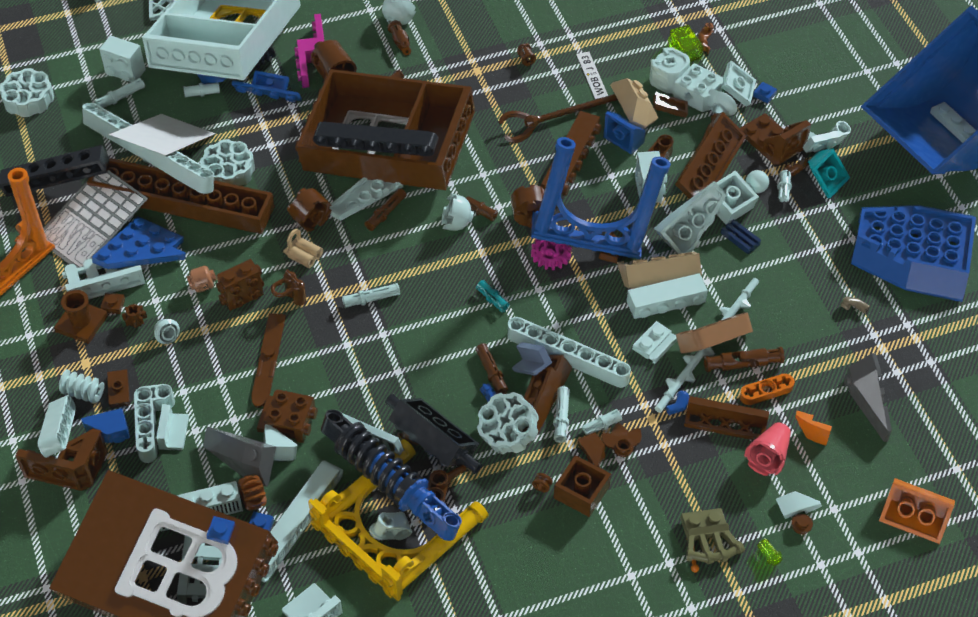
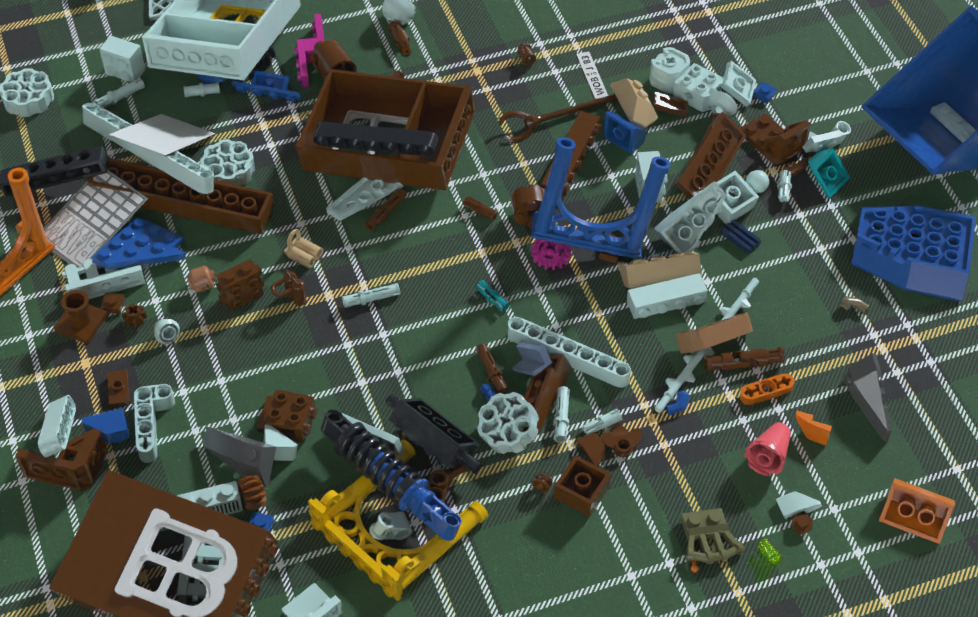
light aqua piece [59,369,104,404] -> none
light aqua panel [156,404,189,450] -> none
blue plate [206,516,235,545] -> none
reddish brown piece [252,313,286,408] -> none
light aqua beam [261,460,343,582] -> none
reddish brown brick [287,188,332,231] -> none
light aqua cylinder [441,193,474,231] -> none
light aqua plate [632,321,677,364] -> none
reddish brown piece [647,134,674,160] -> none
clear neon green brick [668,25,703,62] -> none
reddish brown fence [684,396,769,440] -> none
dark orange arm [698,23,714,55] -> none

